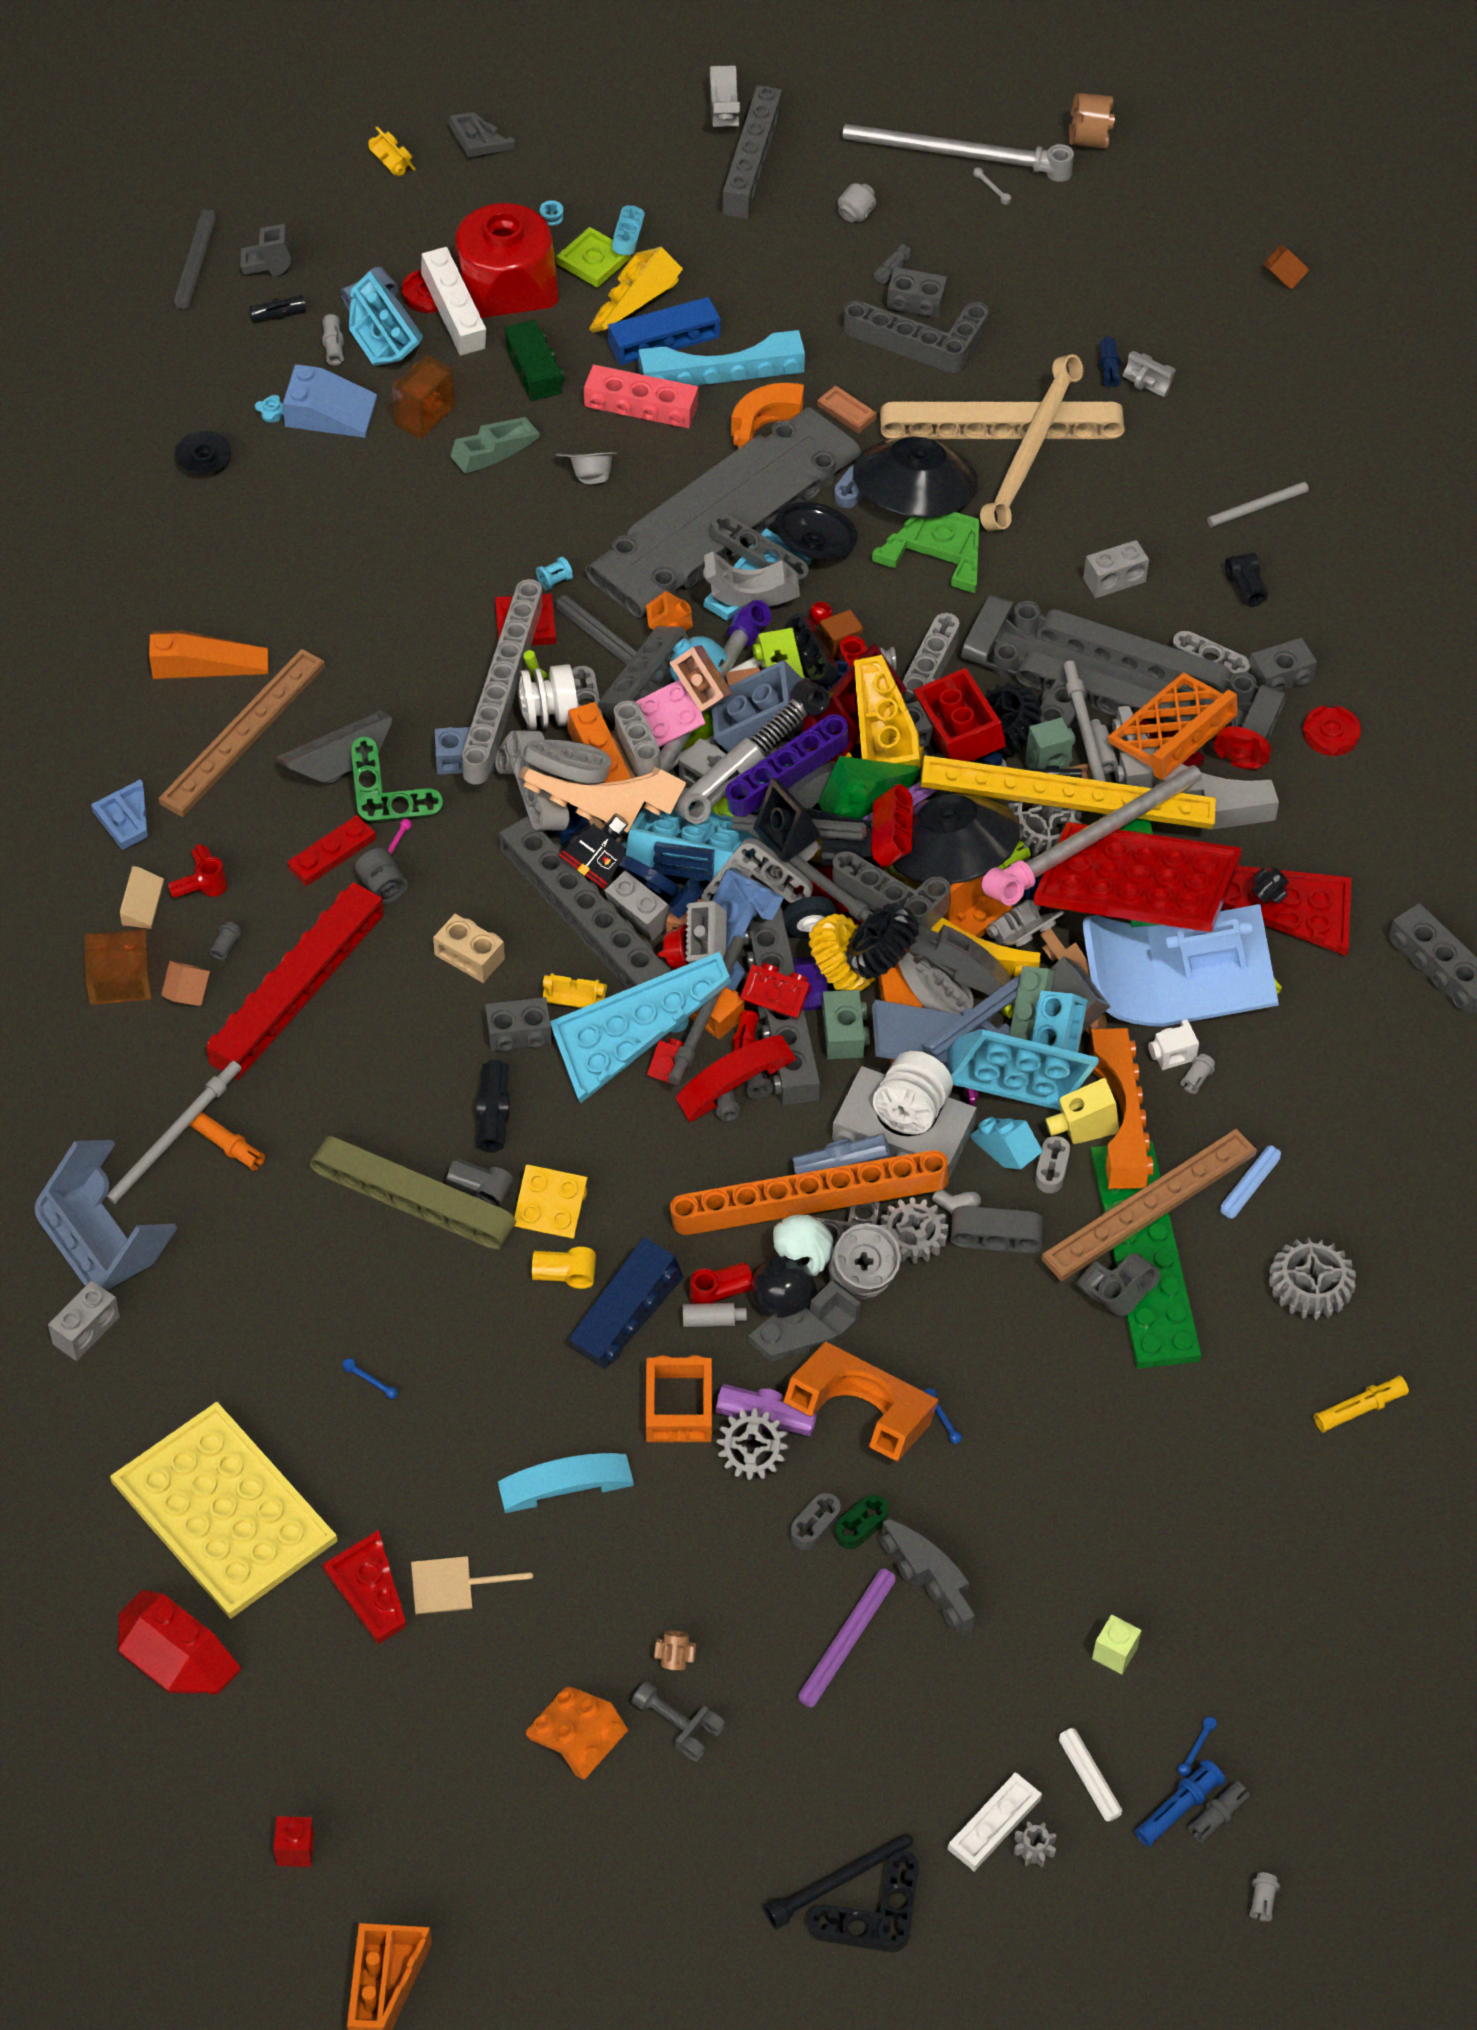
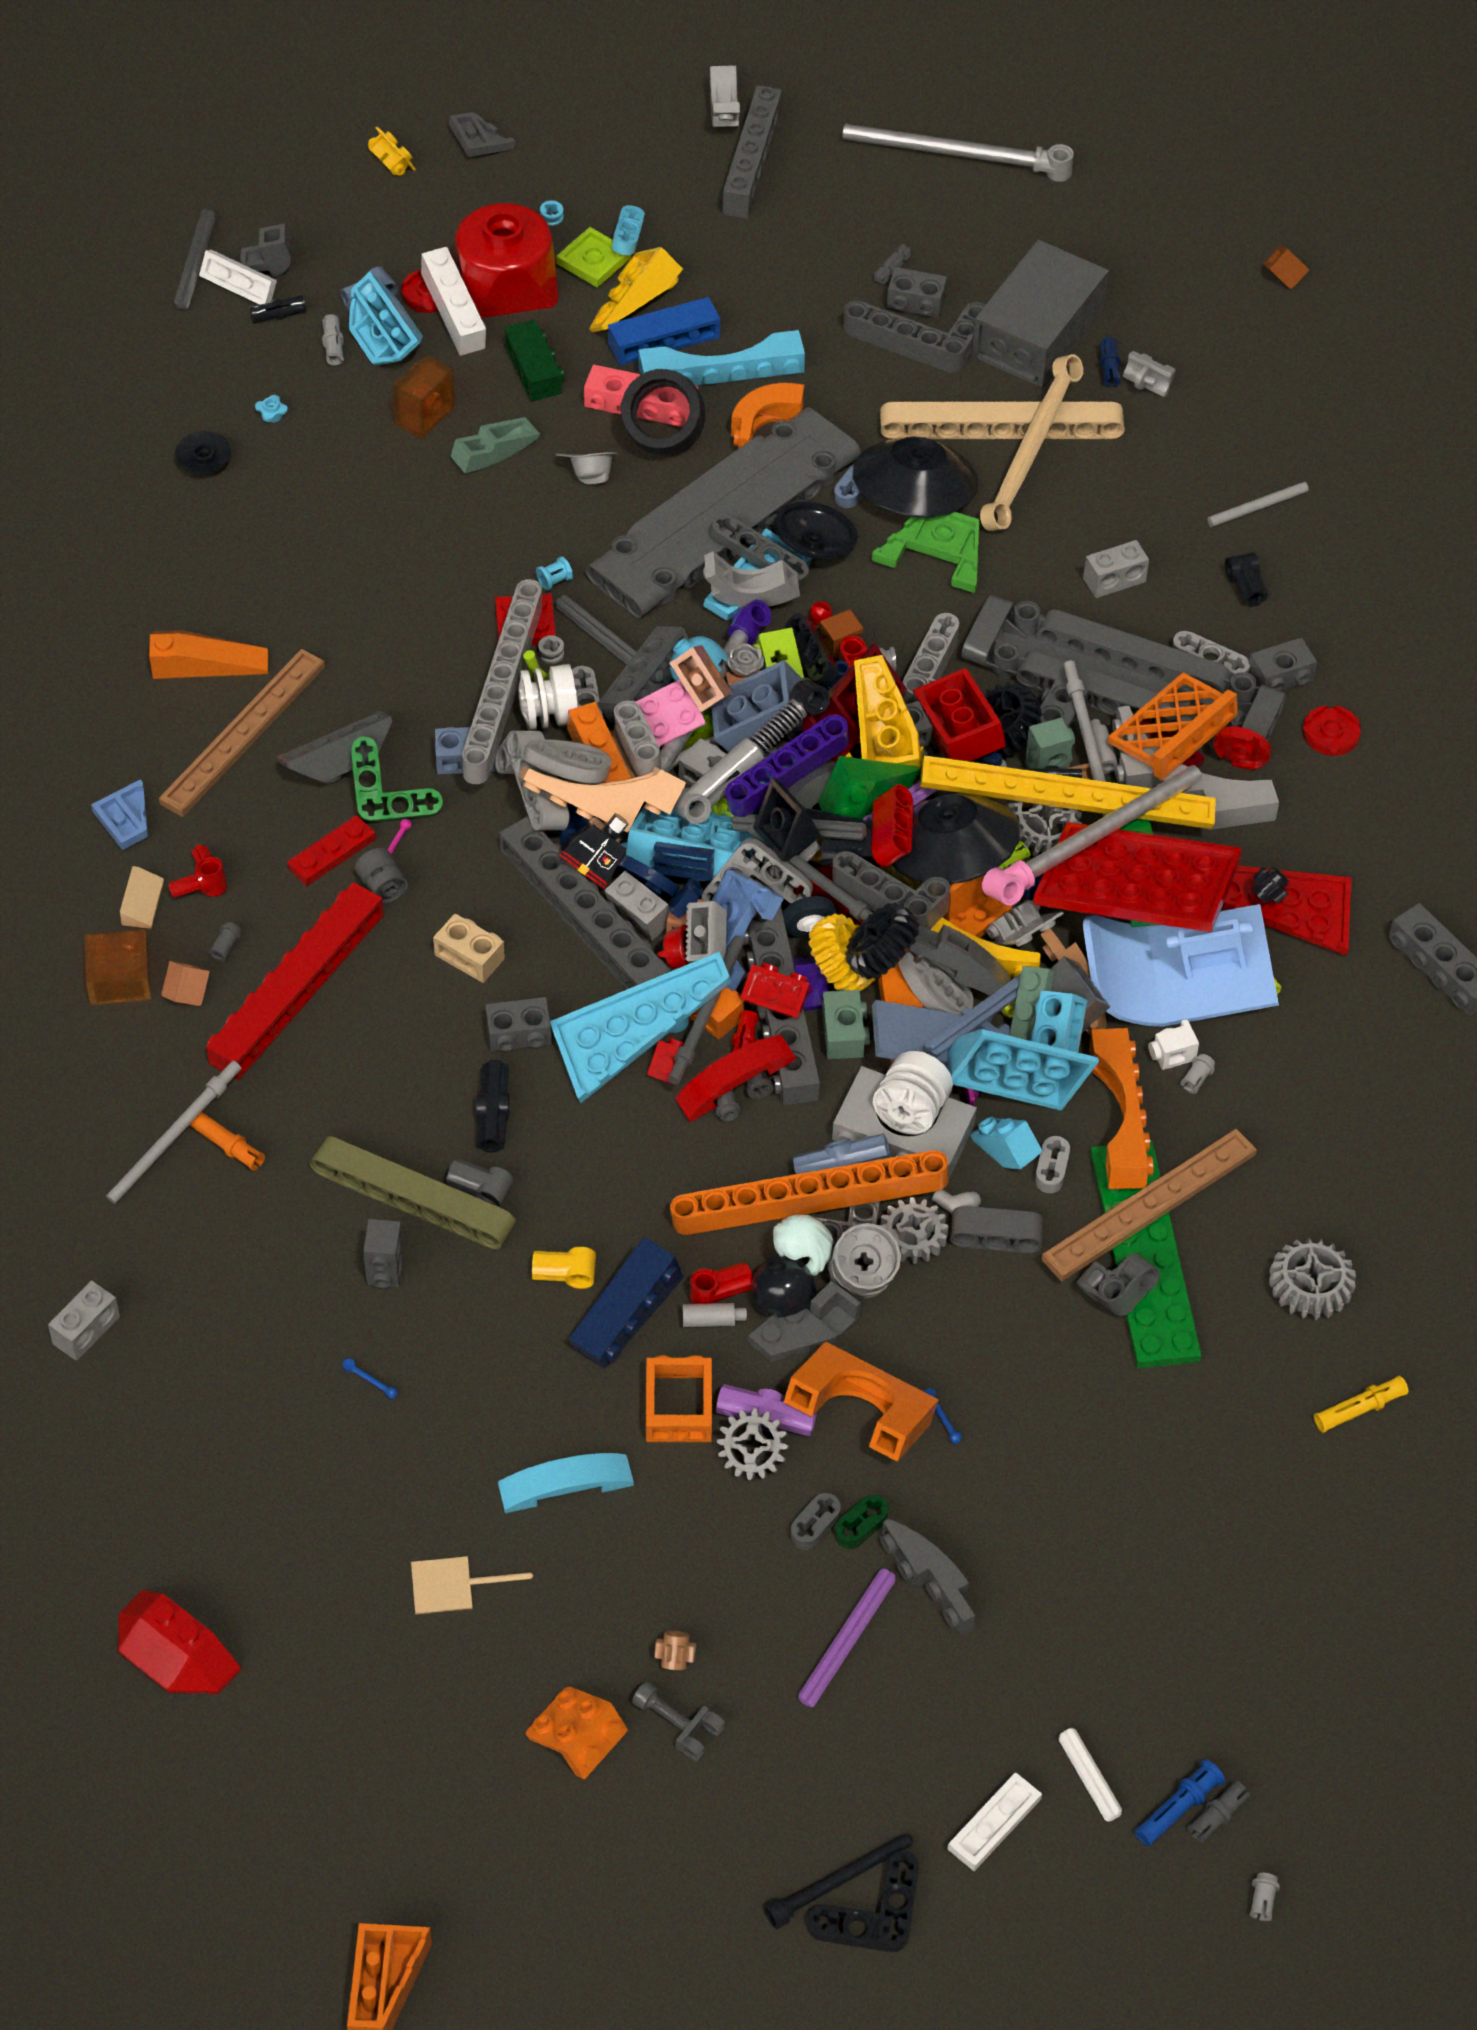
sand blue windscreen [35,1140,177,1291] -> none
light yellow plate [110,1402,337,1619] -> none
red brick [274,1816,315,1867] -> none
medium blue slope [283,364,377,438] -> none
red wing [322,1530,406,1645] -> none
yellow hinge [514,1165,588,1239] -> none
yellow hinge [542,973,607,1008] -> none
orange brick [646,591,693,632] -> none
nougat tile [817,385,876,434] -> none
light grey head [837,183,877,223] -> none
light grey hinge [973,167,1011,205] -> none
light grey gear [1014,1822,1056,1867] -> none
light yellow torso [1045,1078,1119,1144] -> none
medium nougat brick [1069,93,1114,149] -> none
yellowish green brick [1092,1615,1142,1674] -> none
blue hinge [1178,1717,1217,1776] -> none
light blue axle [1220,1145,1281,1219] -> none
none -> white plate [199,250,277,304]
none -> dark grey brick [363,1219,404,1289]
none -> light grey bush [538,635,564,664]
none -> black tyre [621,369,706,456]
none -> light grey plate [727,643,764,677]
none -> dark grey container [972,240,1109,388]

